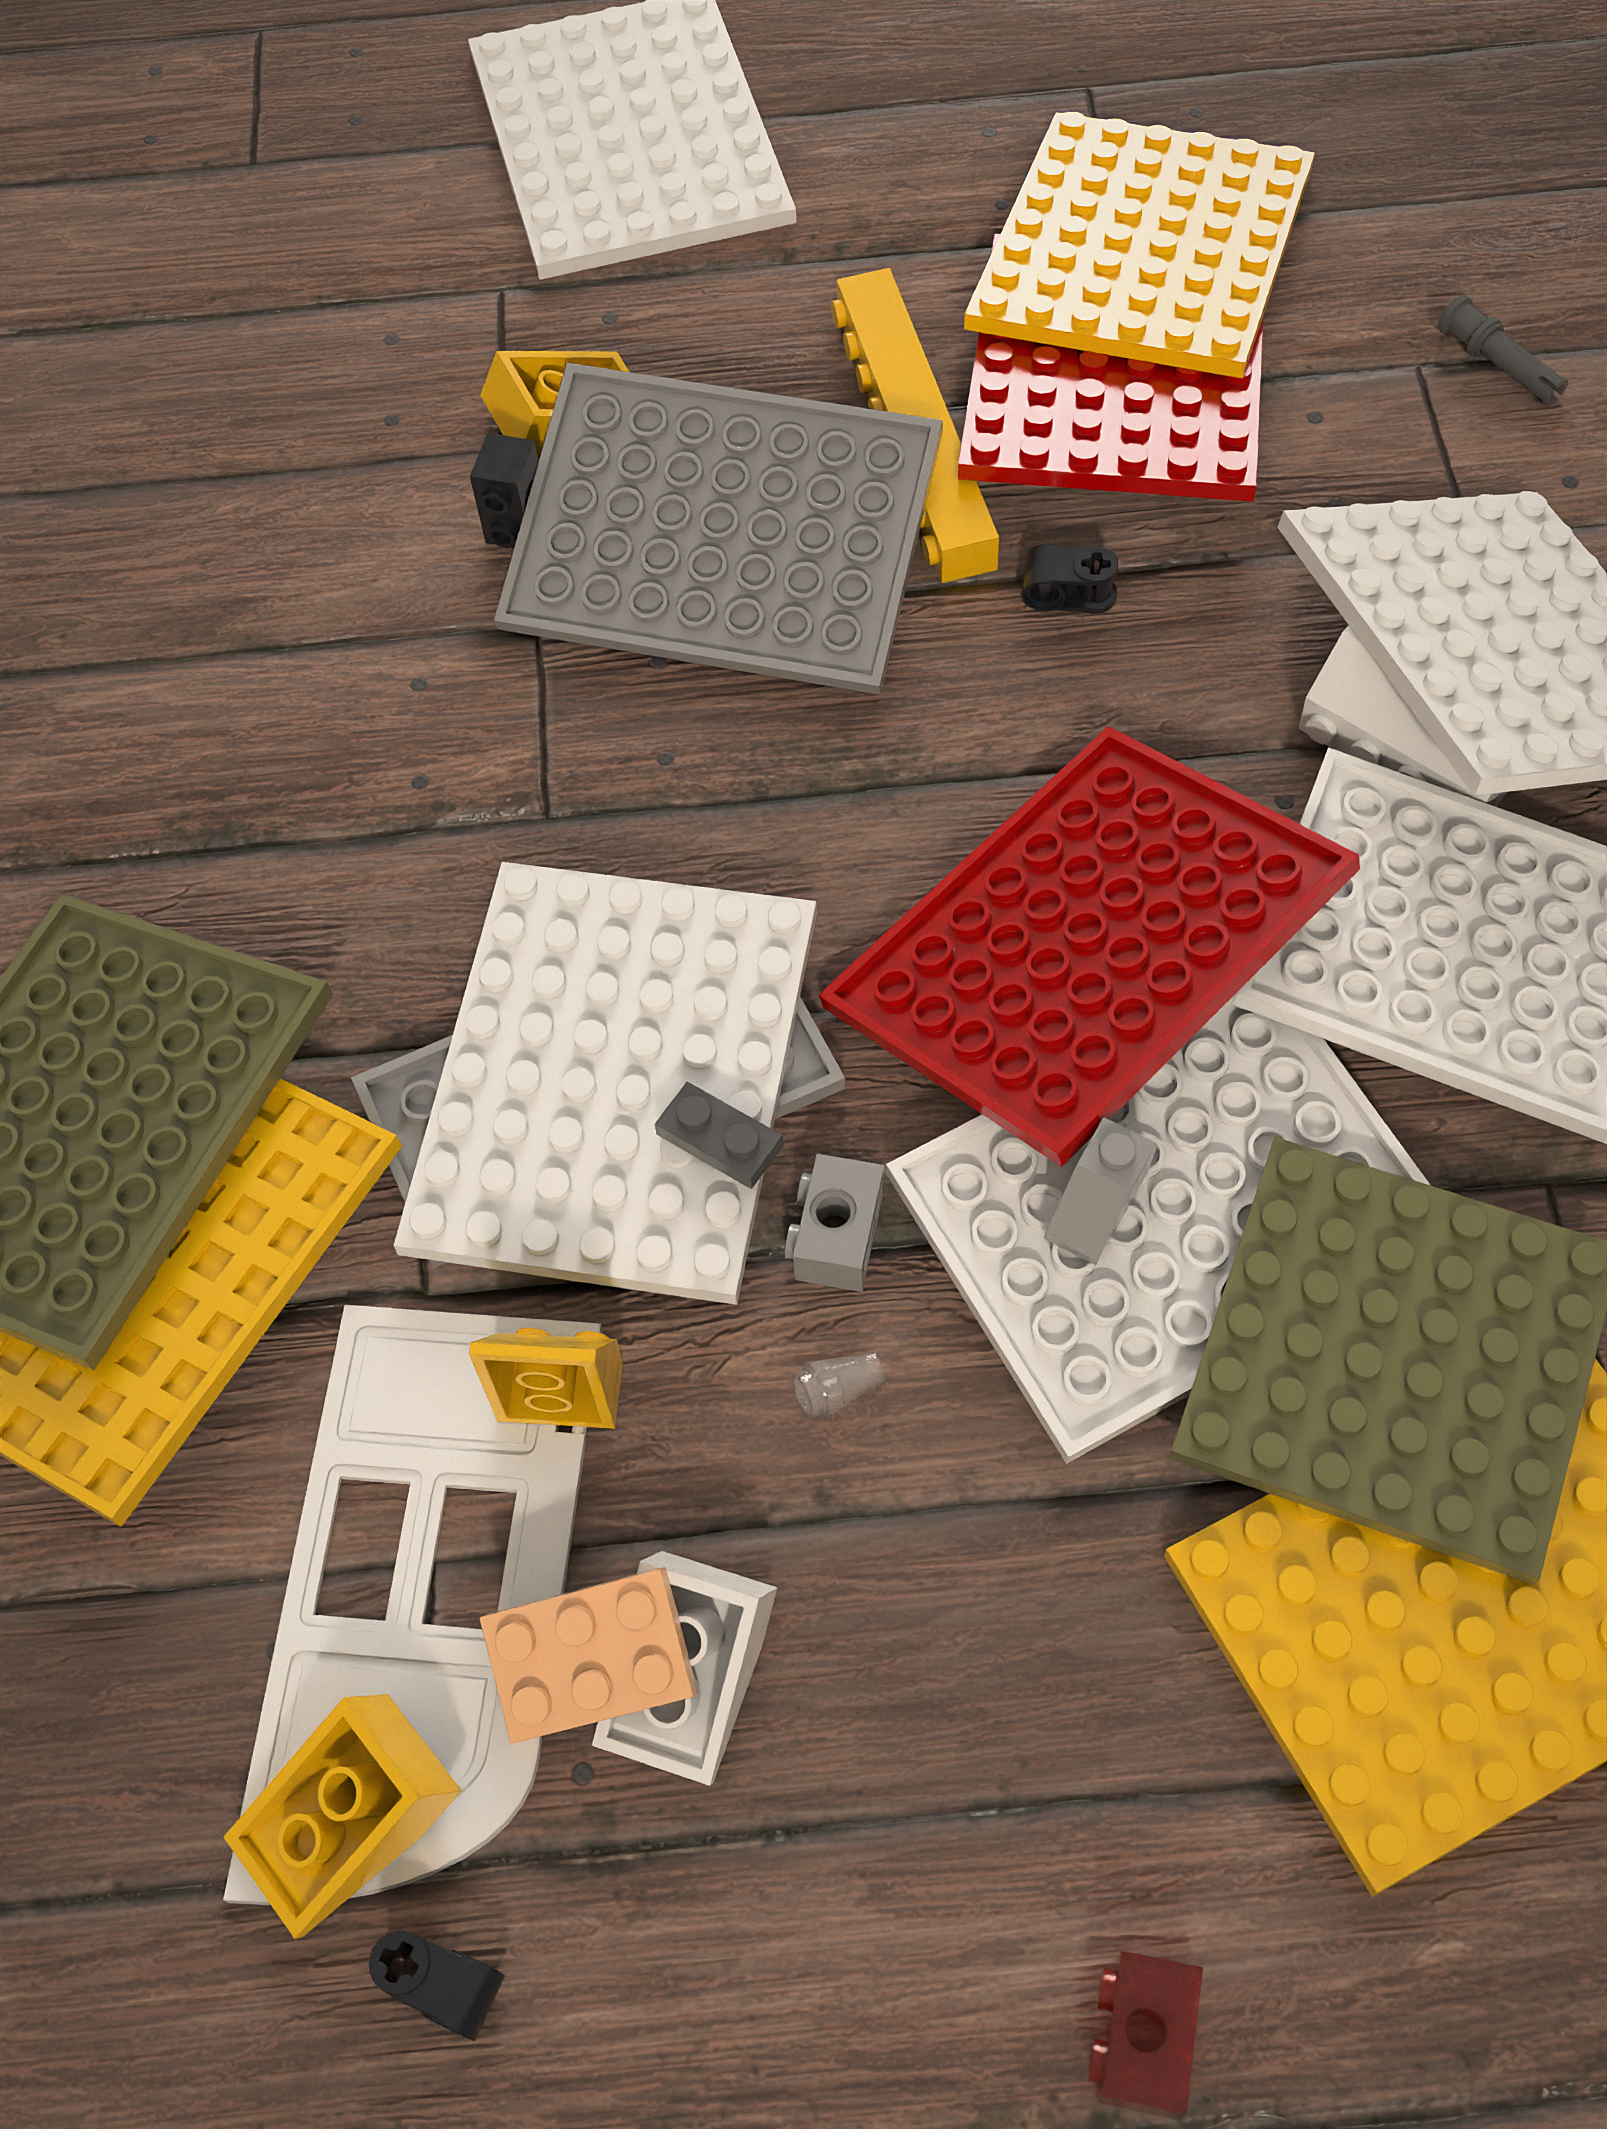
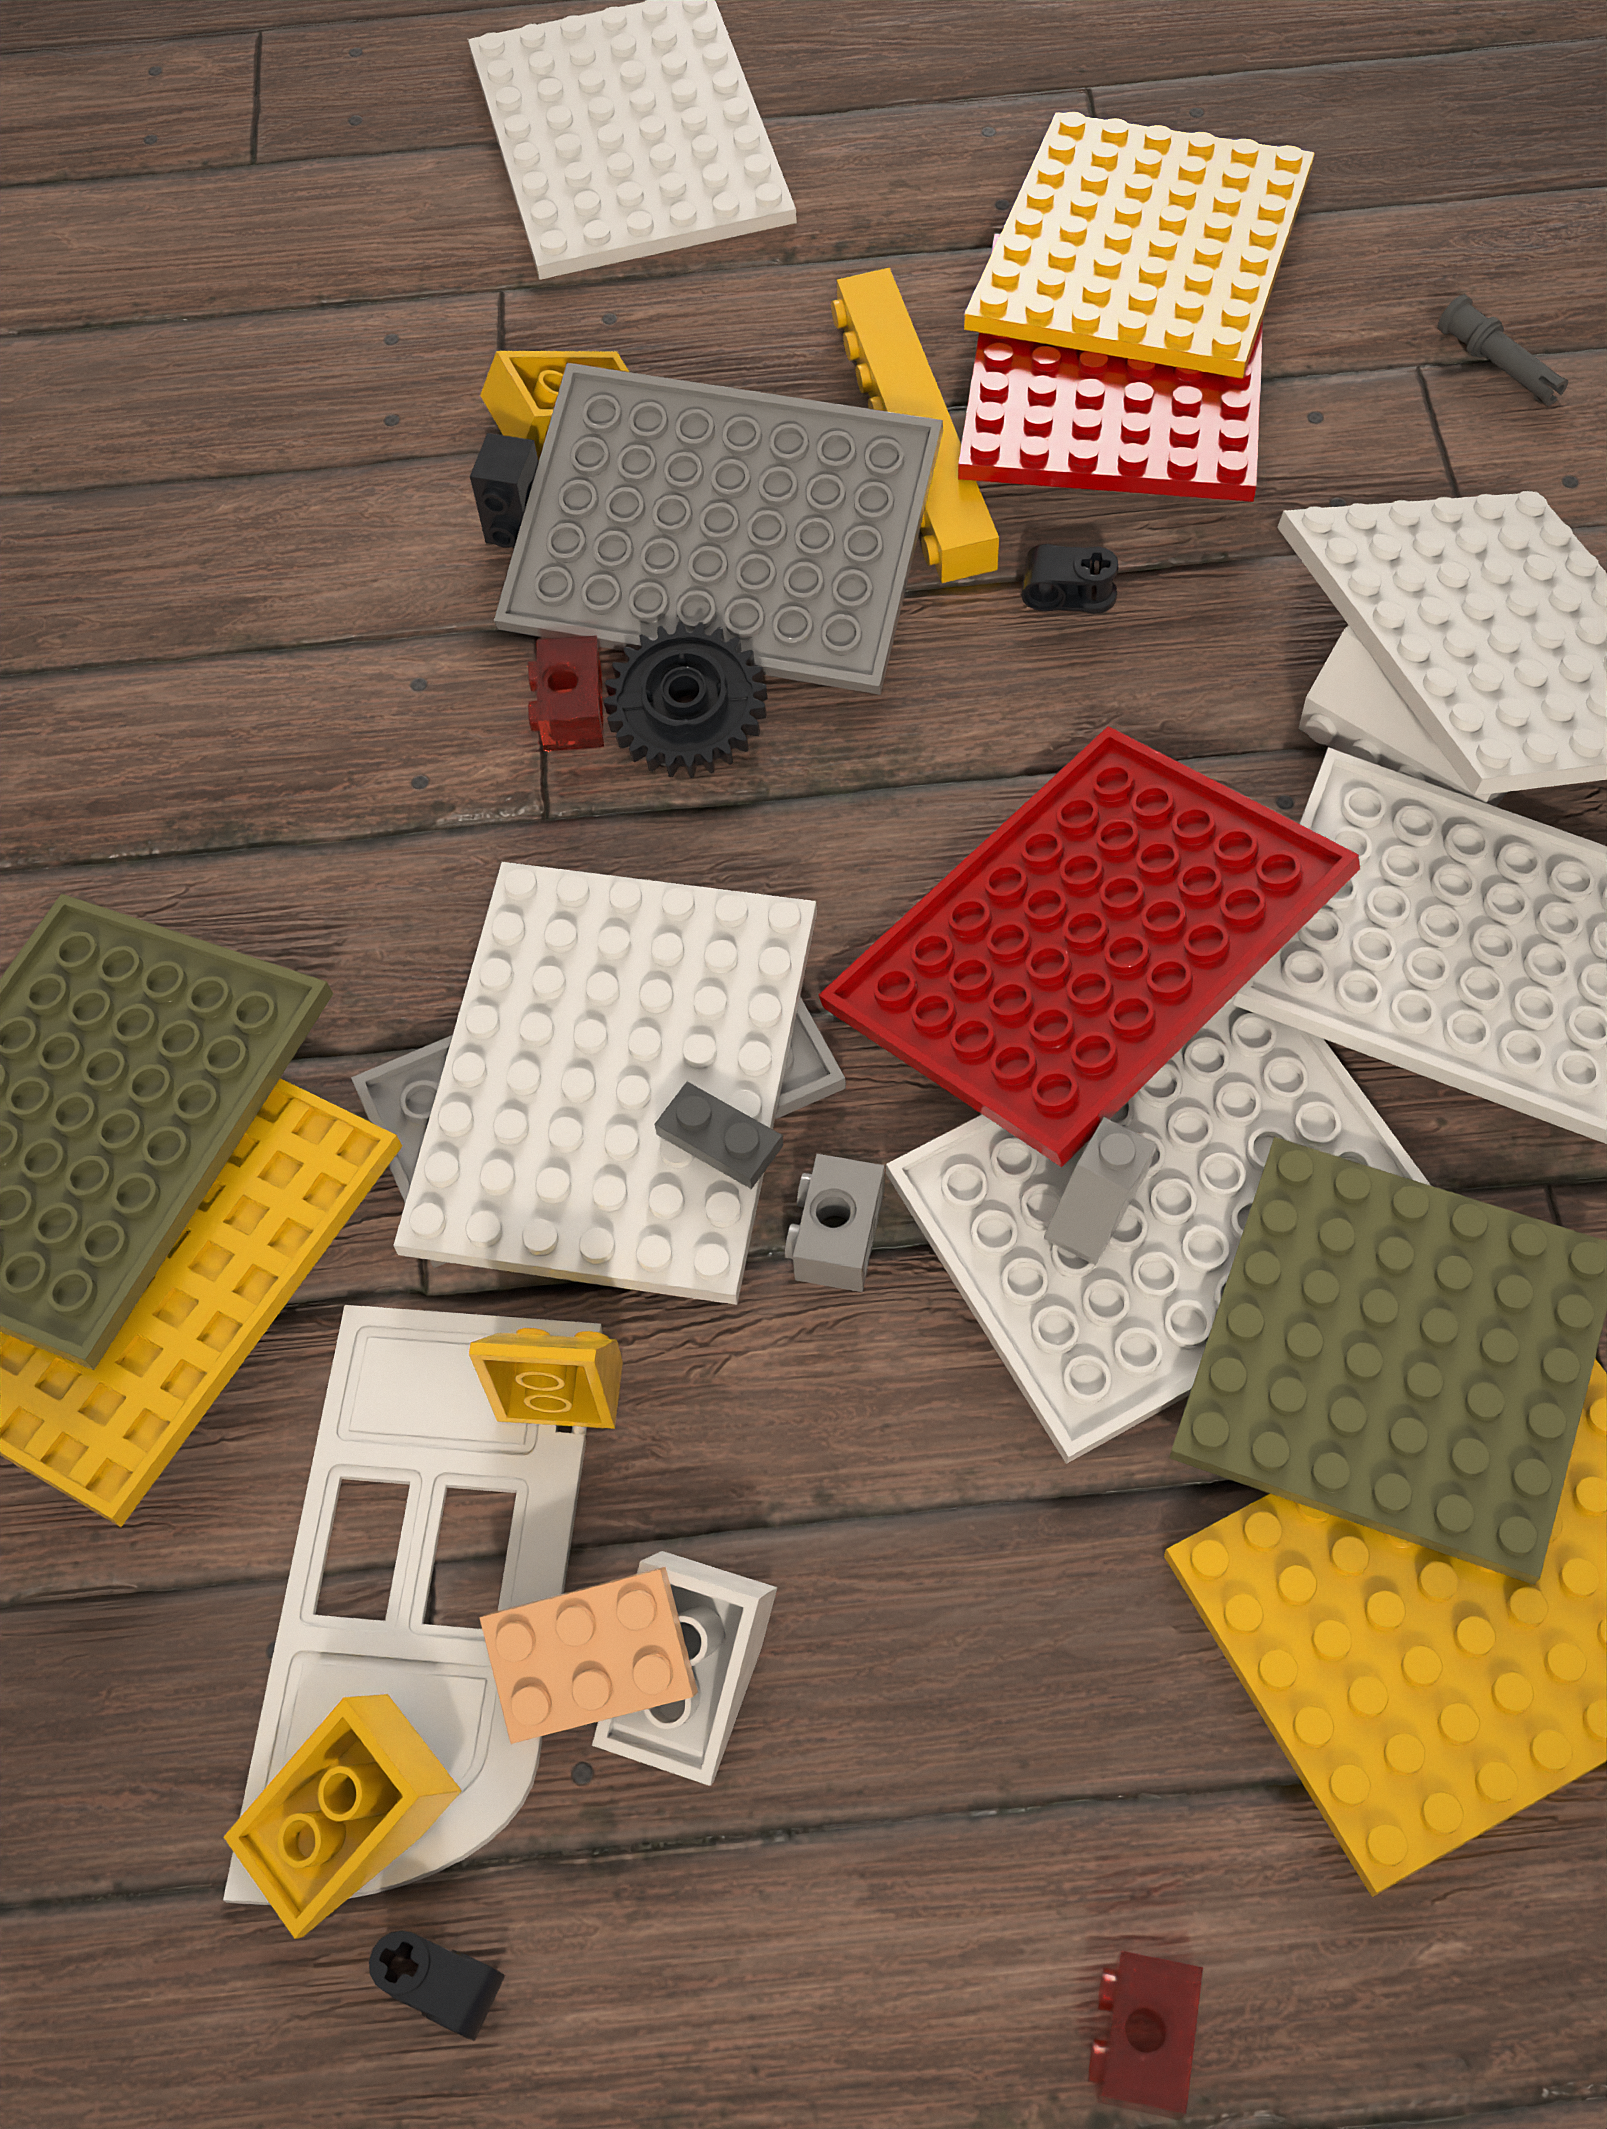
clear cone [792,1350,885,1419] -> none
none -> clear red brick [528,635,604,752]
none -> black gear [603,622,768,778]

